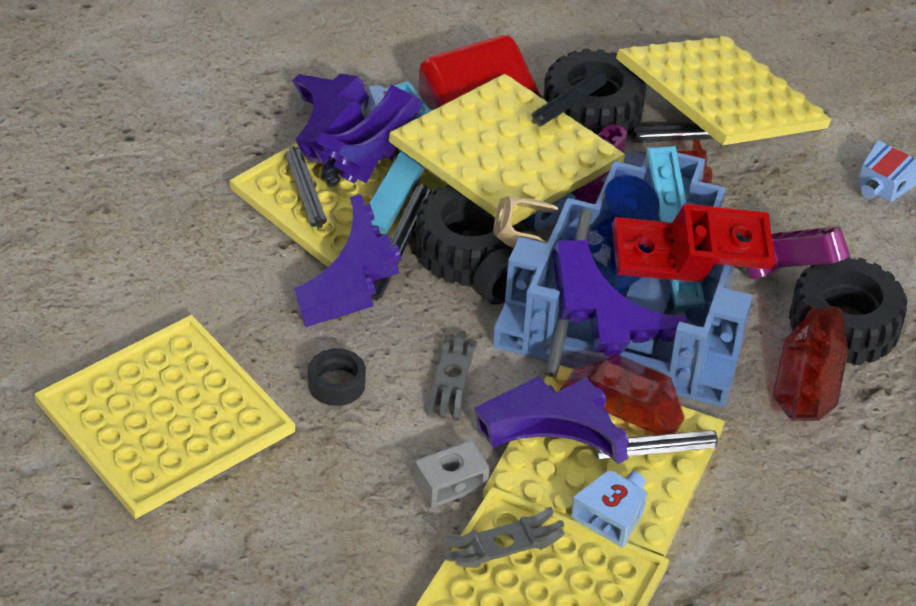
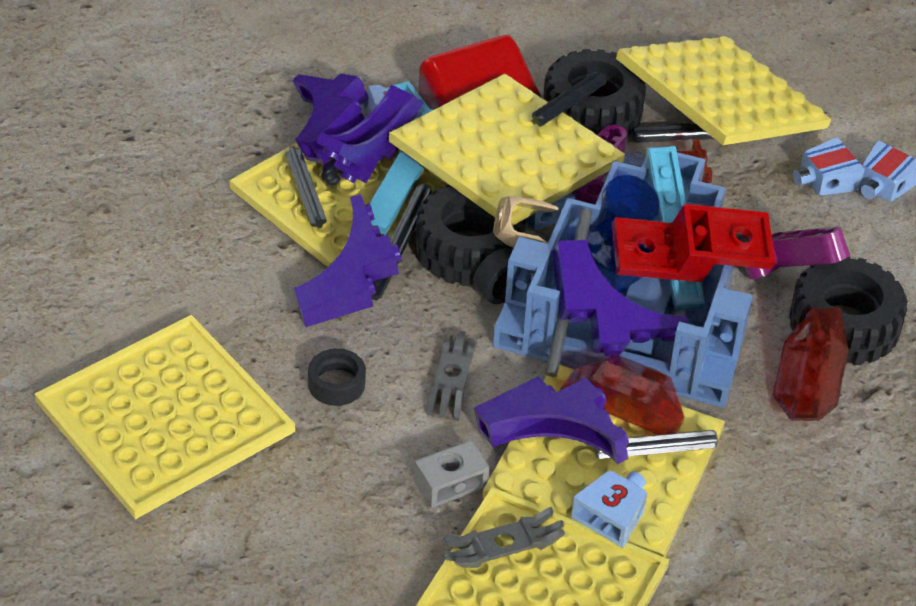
none -> light blue torso [793,137,865,196]

